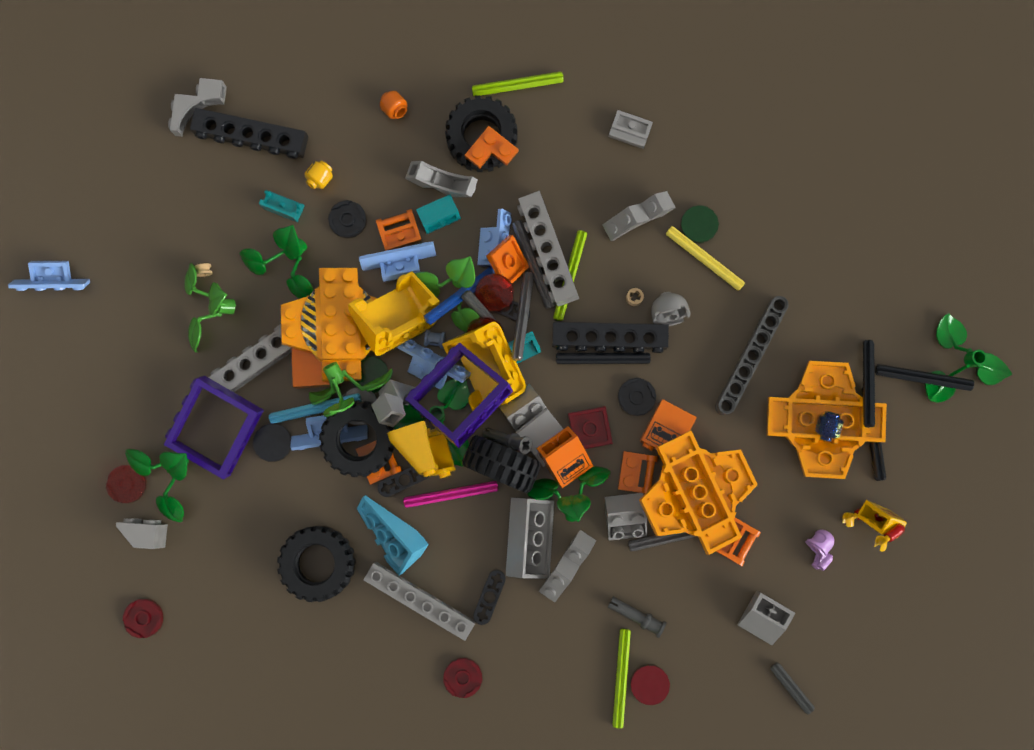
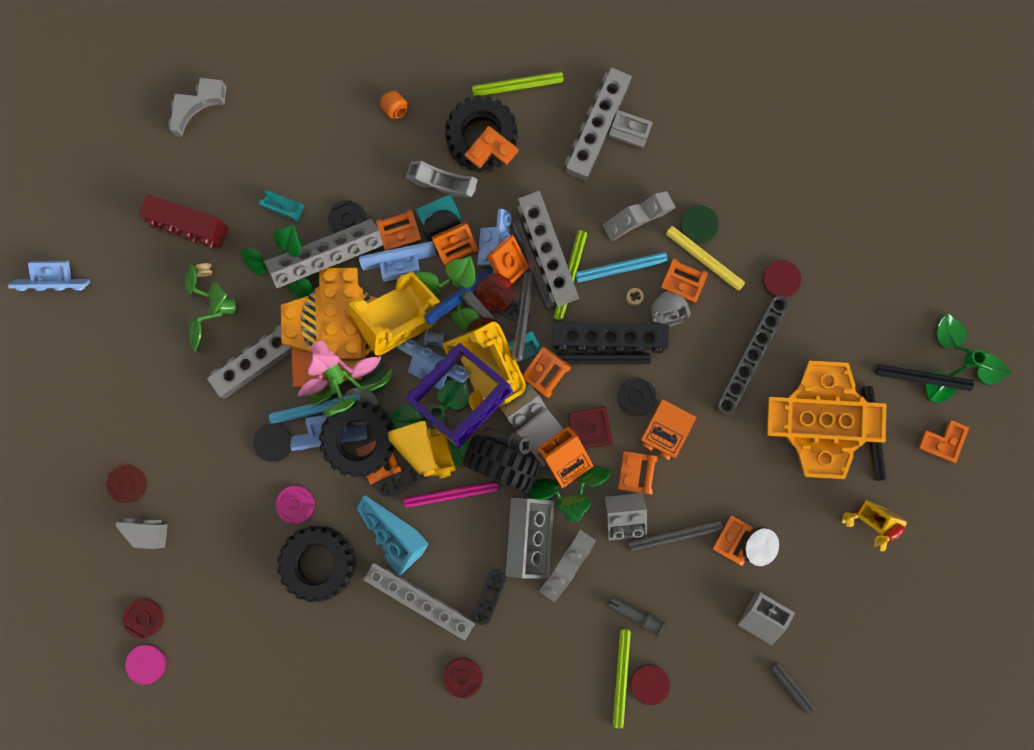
green plant [125,449,189,522] -> none
dark purple window [164,376,264,480] -> none
black brick [190,108,308,159] -> none
yellow head [304,161,333,189] -> none
light grey arch [371,379,416,427] -> none
light orange plate [639,431,758,555] -> none
lavender piece [806,529,835,571] -> none
clear blue head [815,411,844,442] -> none
black axle [863,340,875,428] -> none
none -> dark pink tile [125,644,166,685]
none -> dark red brick [139,194,229,249]
none -> light grey brick [264,219,383,289]
none -> dark pink tile [276,485,315,524]
none -> bright pink plant [297,341,381,397]
none -> black tile [423,210,461,245]
none -> orange plate [431,222,479,267]
none -> orange plate [522,346,571,398]
none -> light grey brick [564,67,632,182]
none -> medium azure axle [575,252,668,282]
none -> orange plate [660,258,708,304]
none -> tile [742,527,779,566]
none -> dark red tile [762,260,801,298]
none -> orange plate [917,420,969,463]

